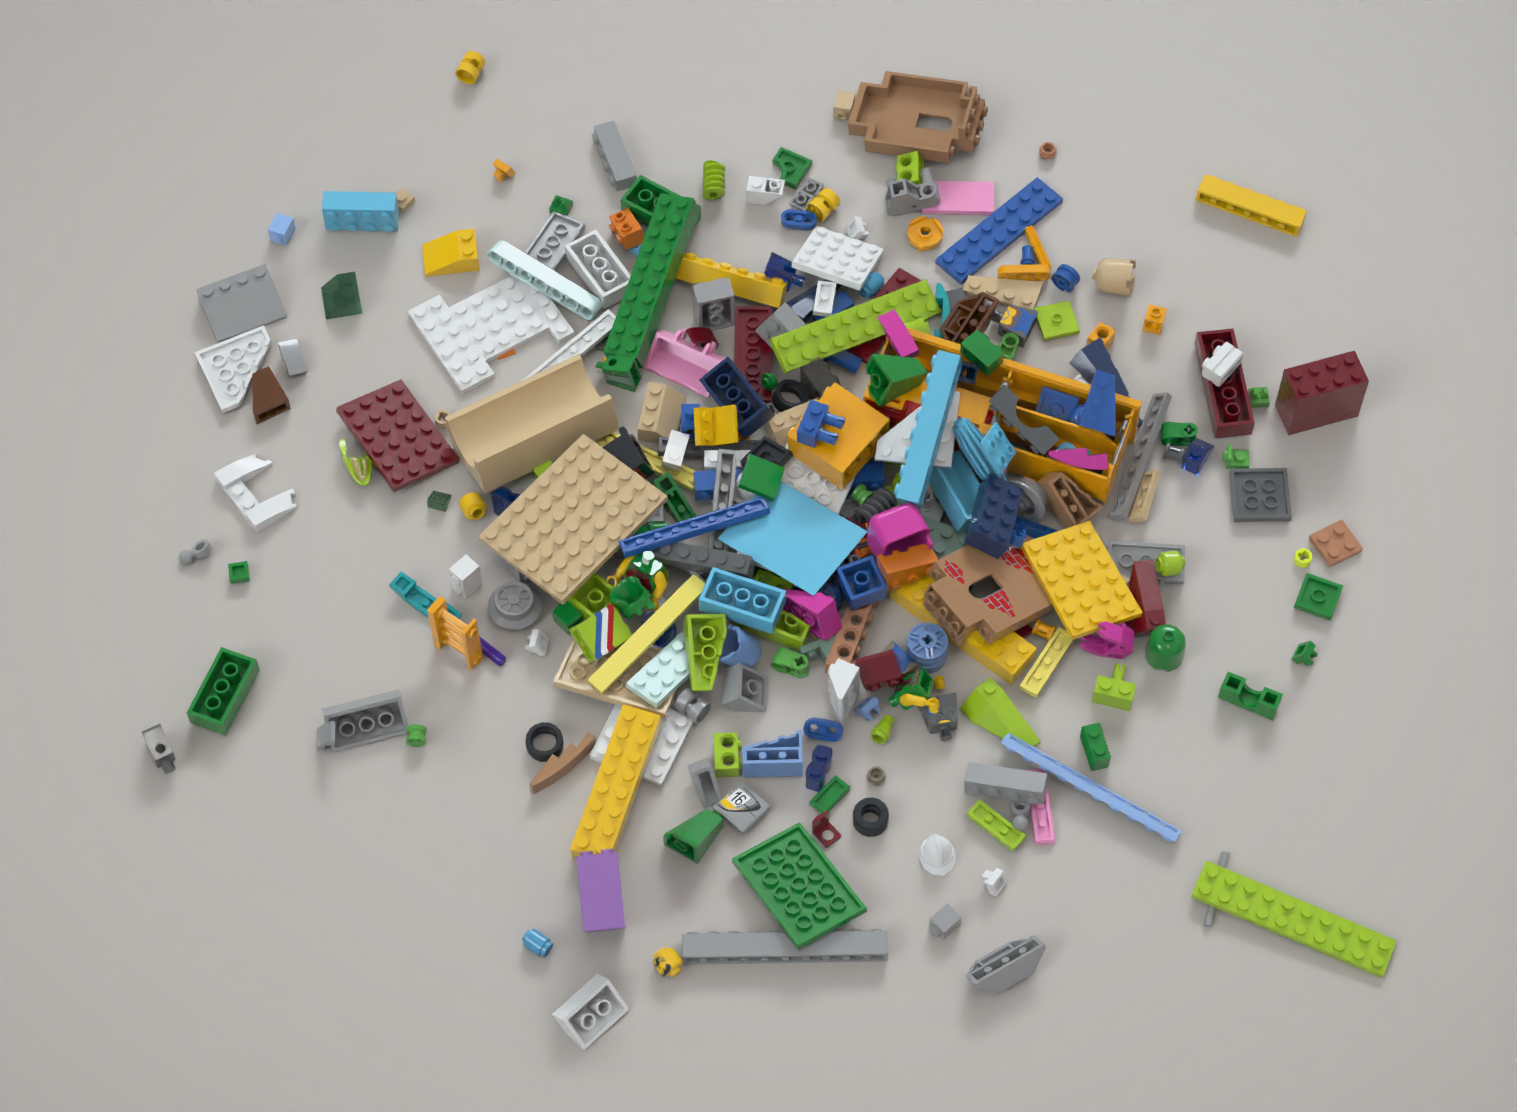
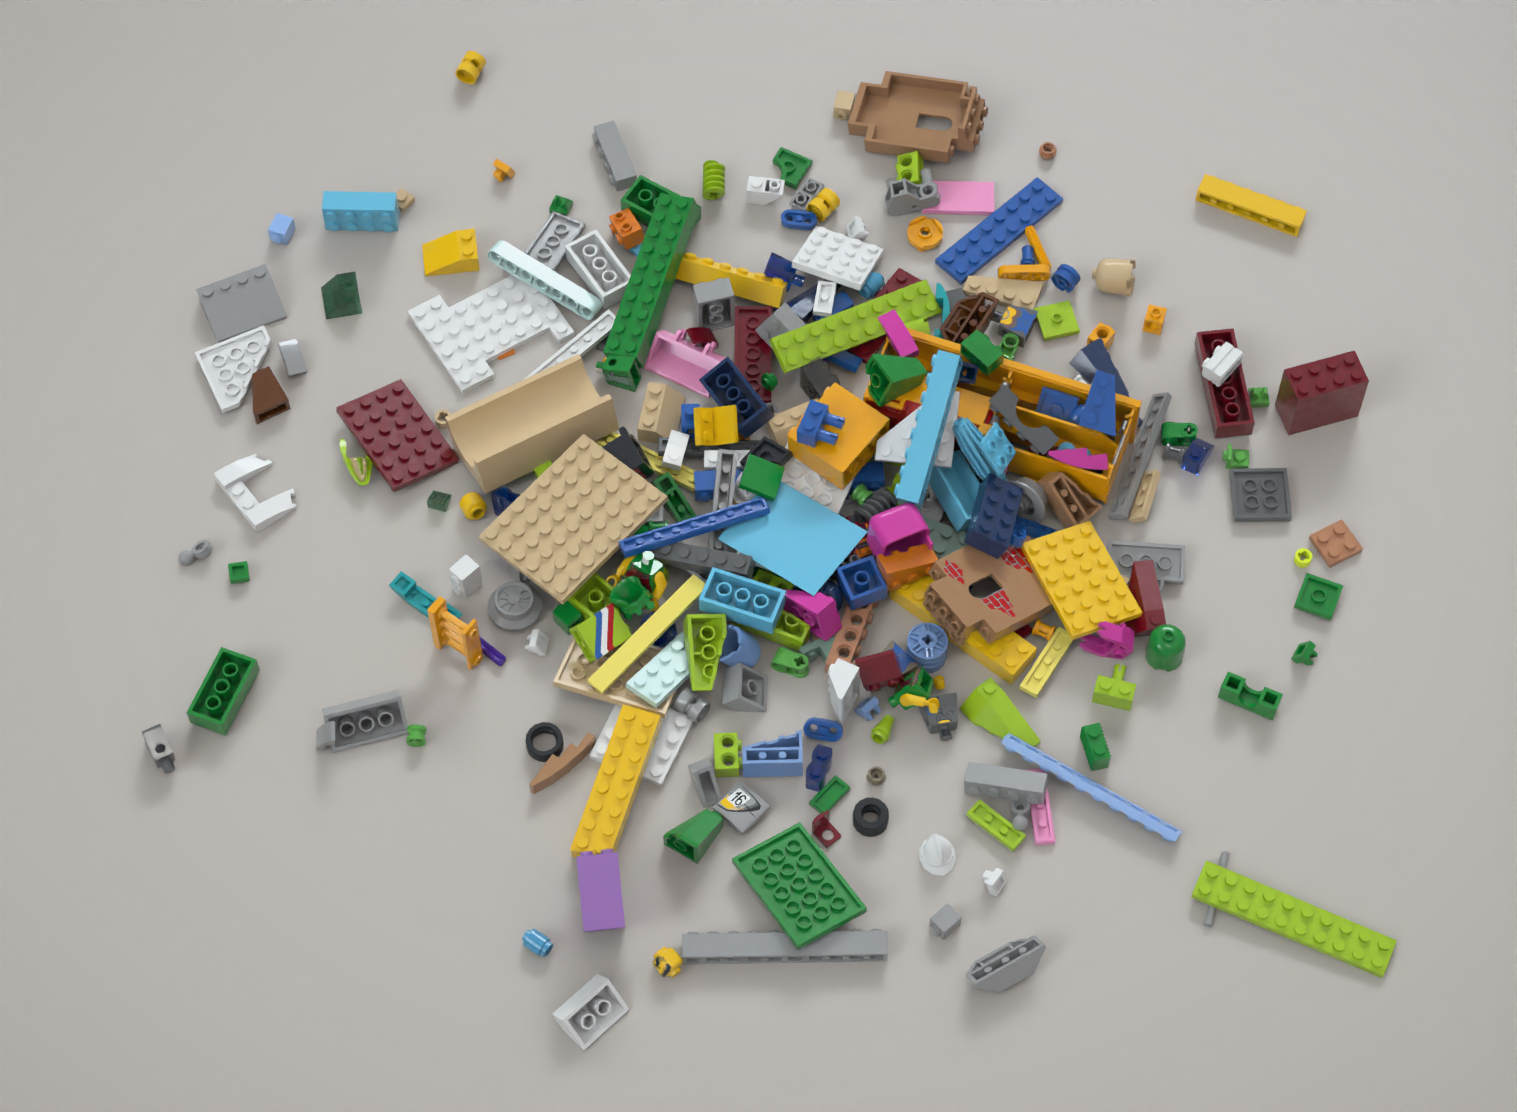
black tyre [772,379,809,412] -> none
lime head [1155,550,1185,577] -> none

